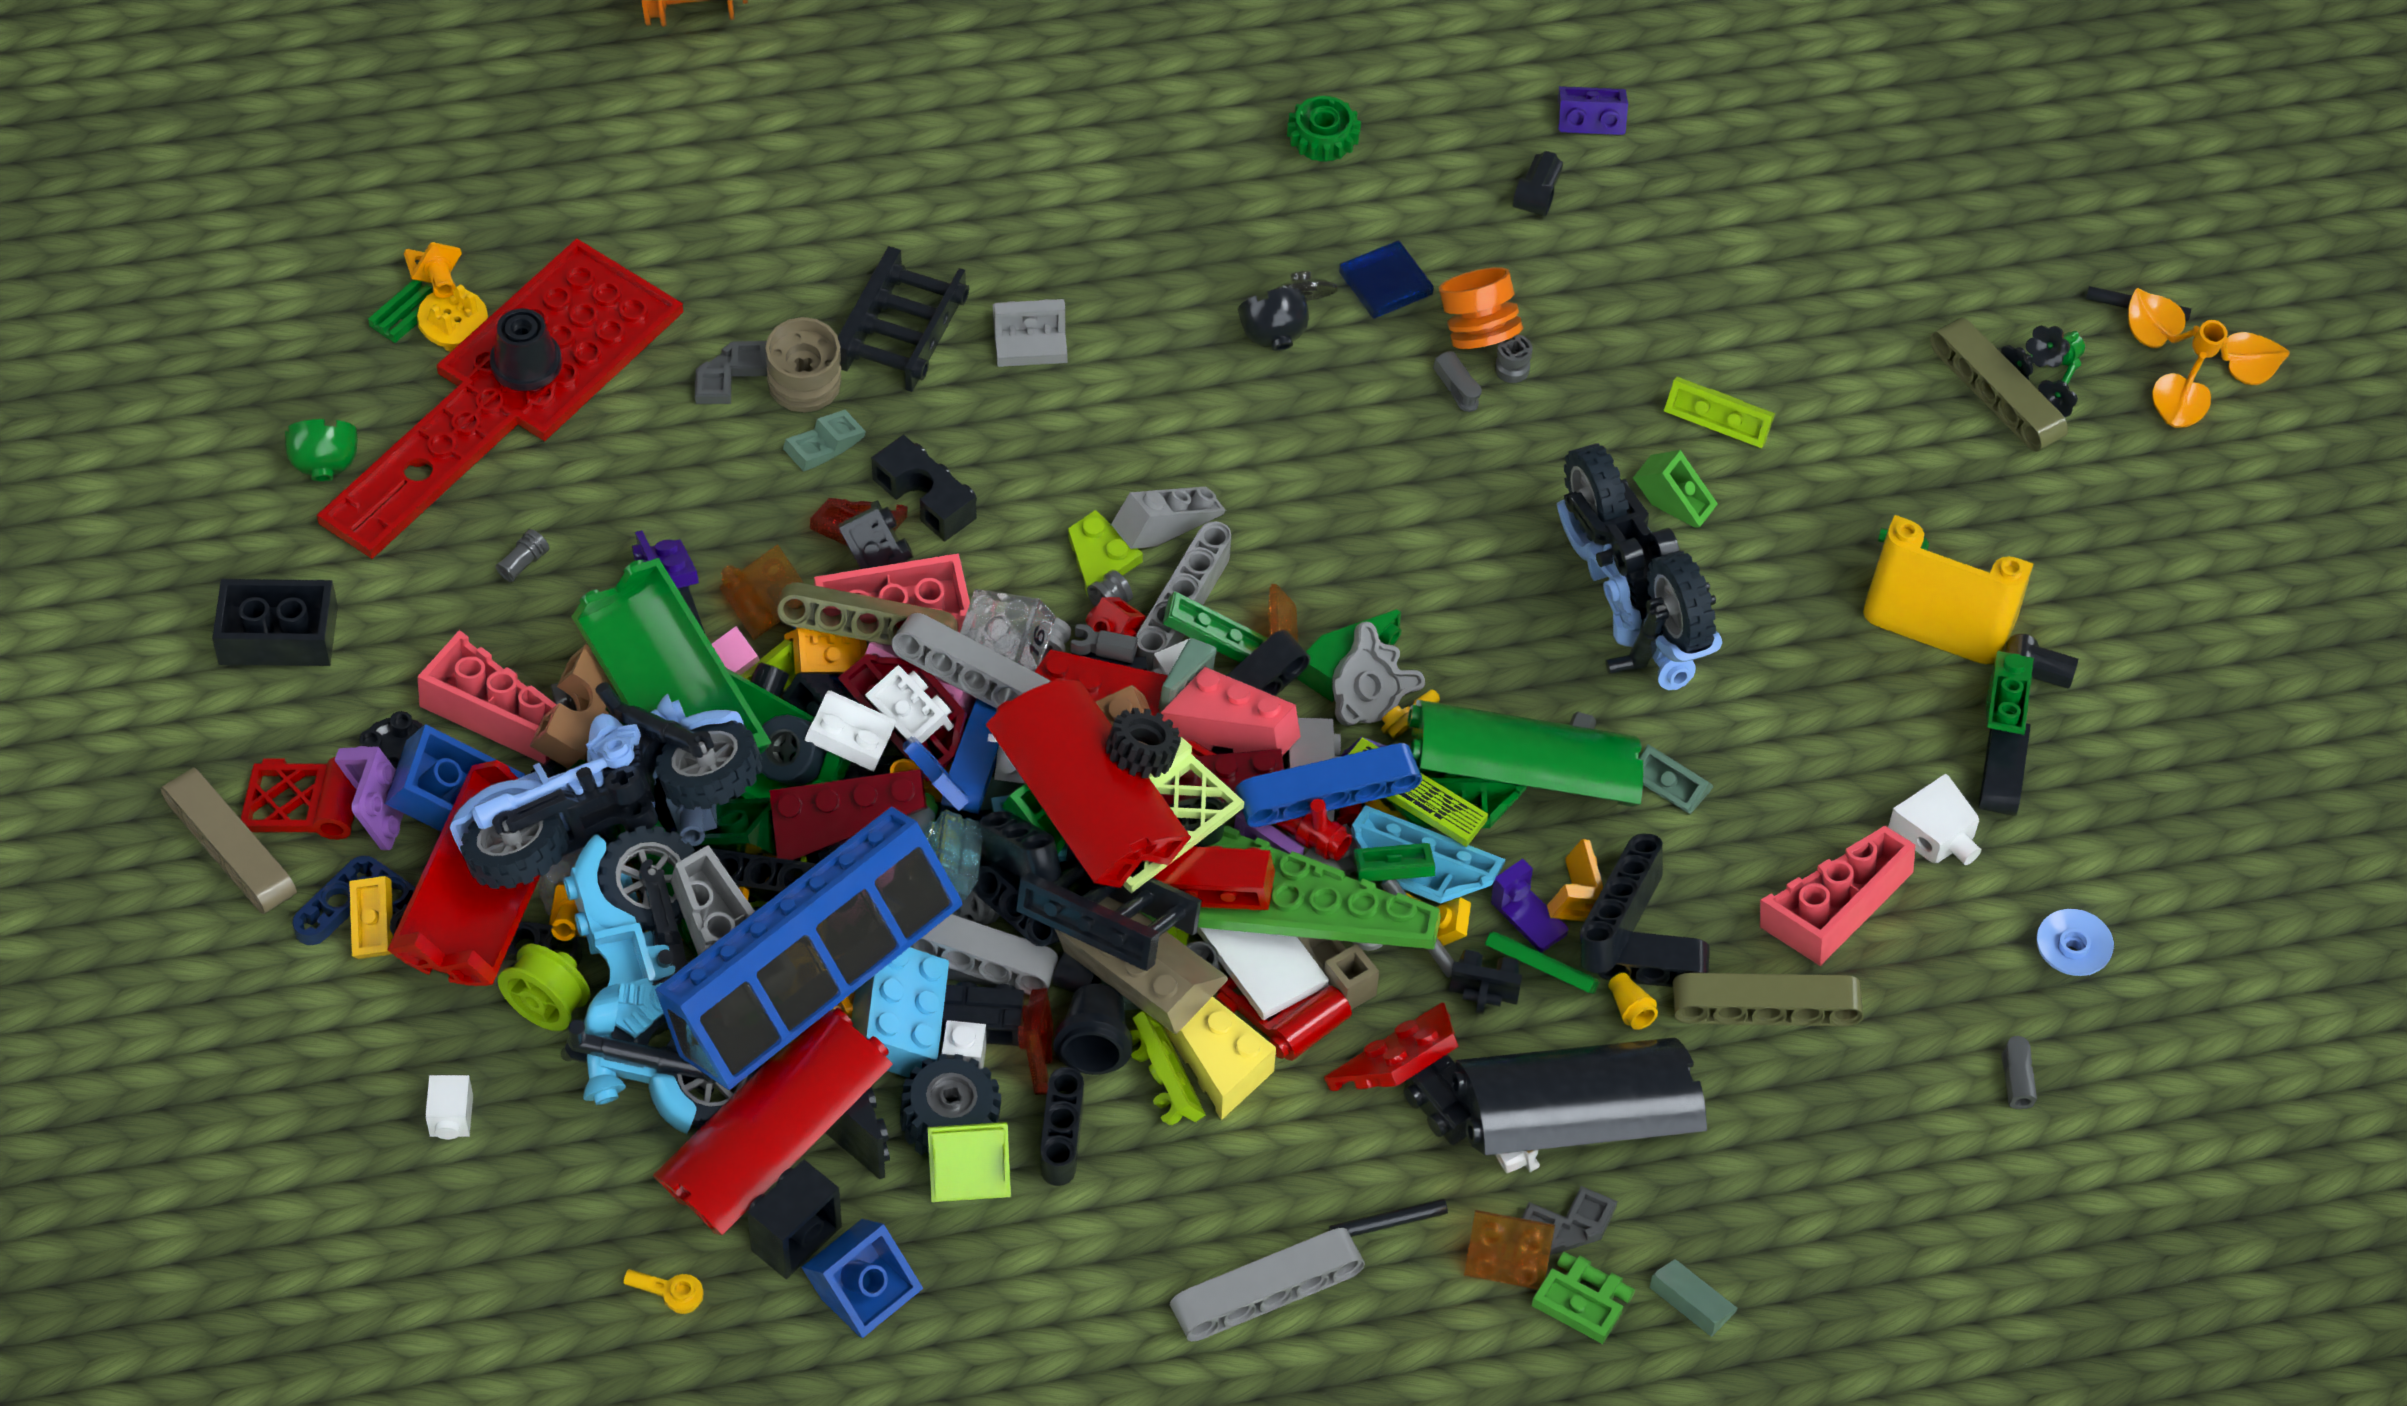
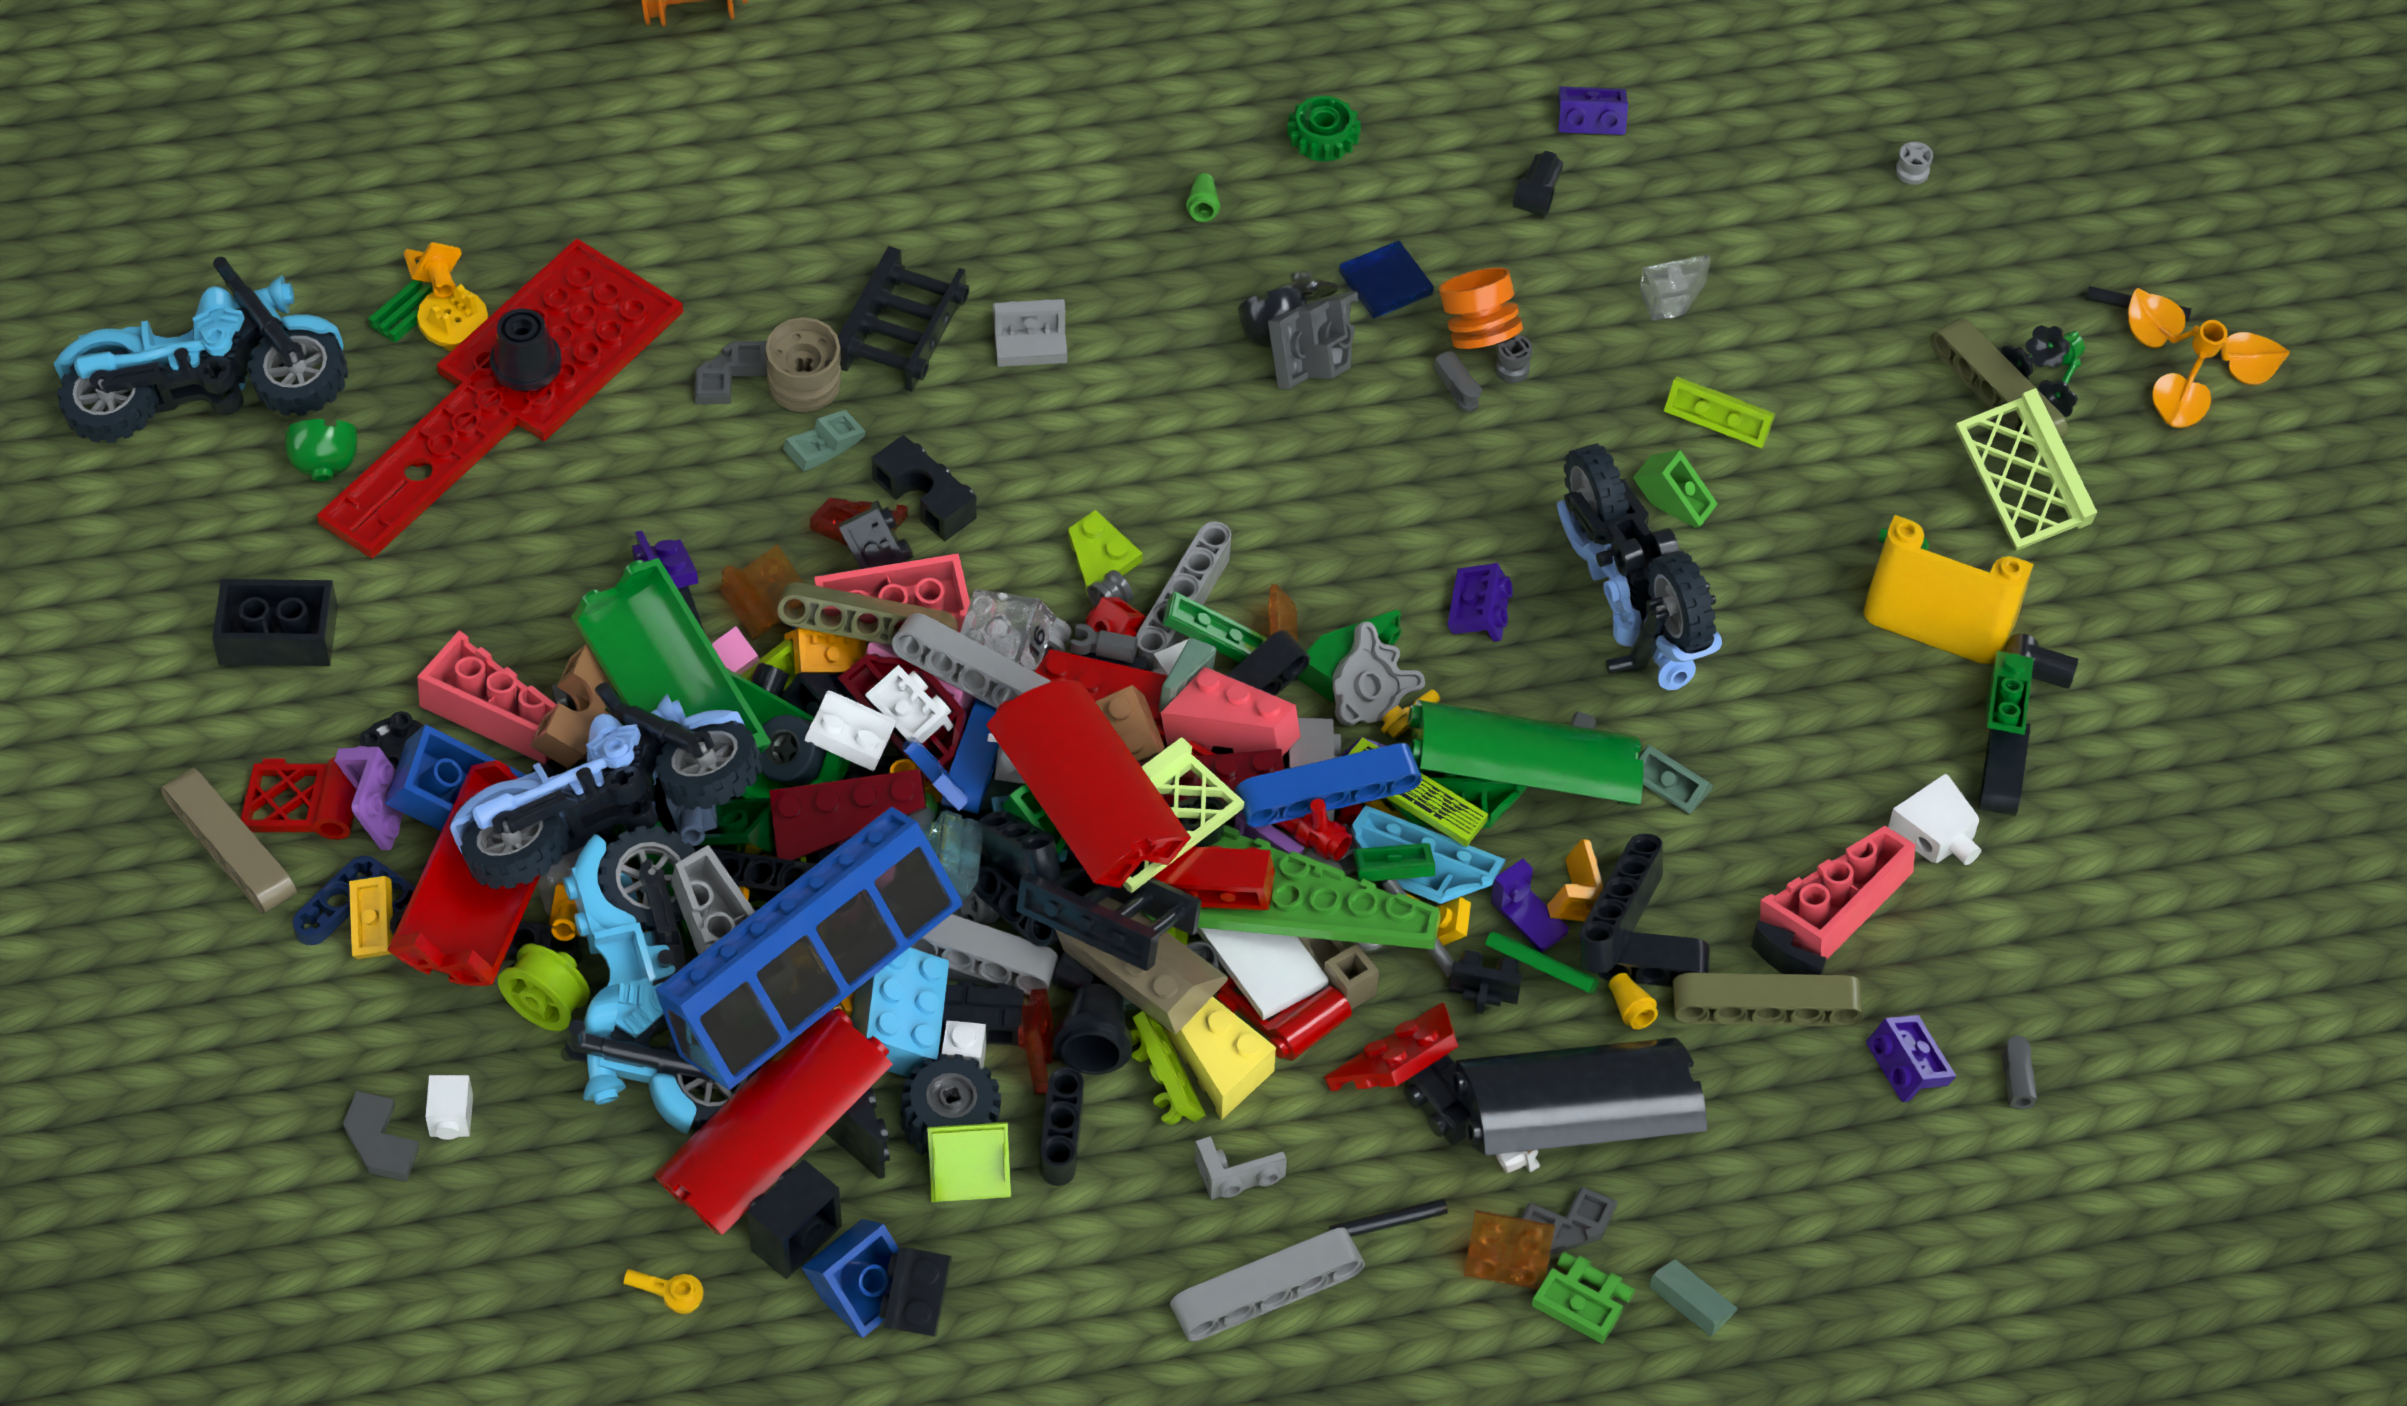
dark grey pin [496,529,550,582] -> none
black tyre [1106,708,1181,778] -> none
light grey slope [1111,487,1226,549] -> none
light blue dish [2037,909,2114,976] -> none
none -> piece [54,257,348,443]
none -> dark grey tile [343,1091,420,1182]
none -> black bracket [879,1247,952,1337]
none -> bright green cone [1186,173,1220,222]
none -> light grey bracket [1195,1136,1287,1200]
none -> dark grey slope [1268,291,1358,389]
none -> dark purple bracket [1447,563,1513,642]
none -> clear slope [1639,255,1710,321]
none -> black slope [1751,920,1827,975]
none -> dark purple bracket [1866,1015,1956,1102]
none -> light grey wheel [1896,142,1933,185]
none -> yellowish green fence [1955,388,2097,551]

